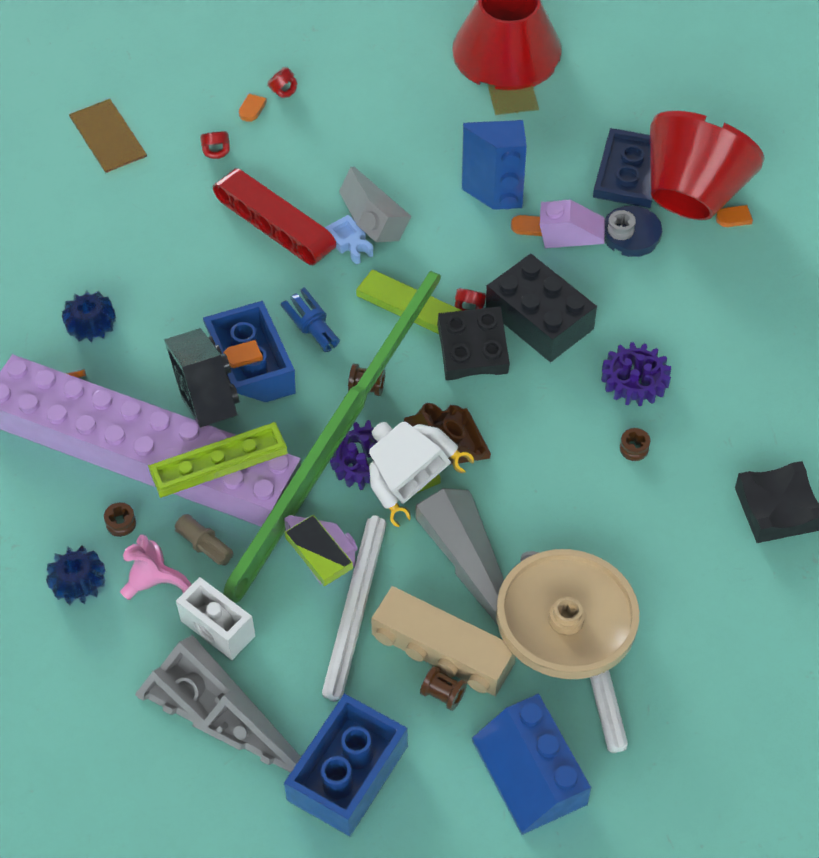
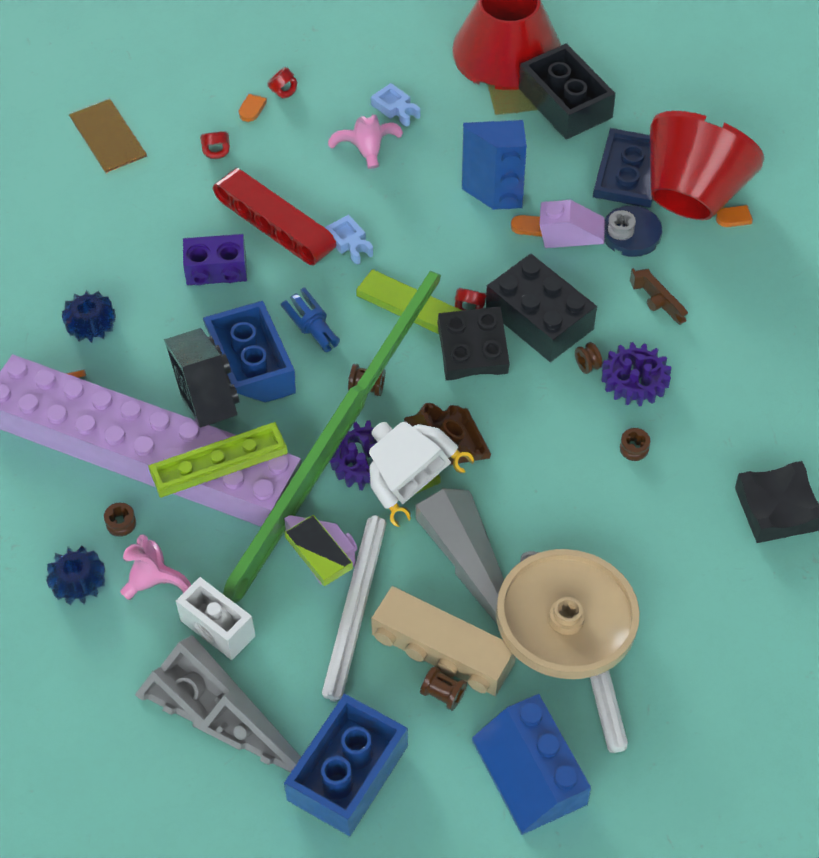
dark tan axle [175,514,233,566] -> none
orange piece [223,340,263,368] -> none
light grey slope [339,167,412,242] -> none
none -> dark purple brick [183,234,247,285]
none -> bright pink piece [328,114,403,169]
none -> light blue plate [371,83,420,127]
none -> black brick [519,43,616,140]
none -> reddish brown bush [575,342,603,374]
none -> reddish brown piece [630,268,688,325]

